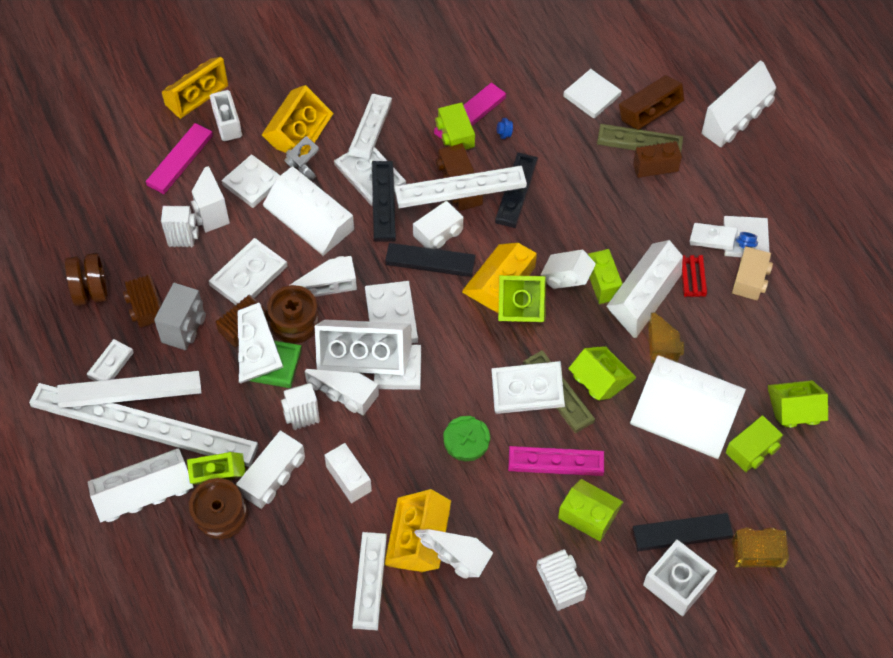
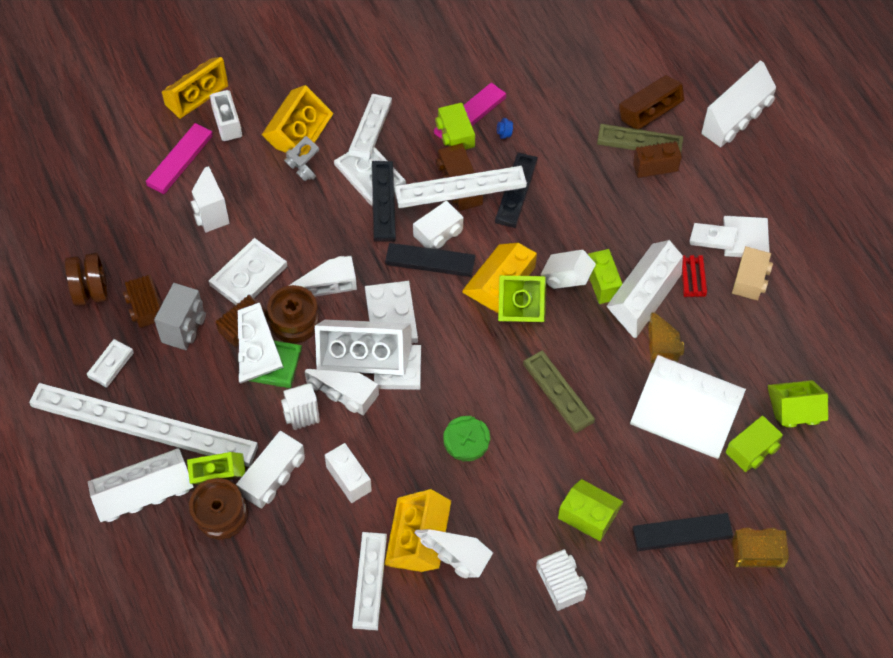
white tile [57,371,201,408] -> none
white brick [161,206,199,248] -> none
white plate [222,154,280,208] -> none
white slope [263,166,354,256] -> none
white tile [492,361,565,414] -> none
dark pink tile [508,446,604,476] -> none
white tile [563,69,622,118] -> none
lime slope [568,346,636,400] -> none
white brick [643,540,717,617] -> none
blue plate [736,232,758,249] -> none

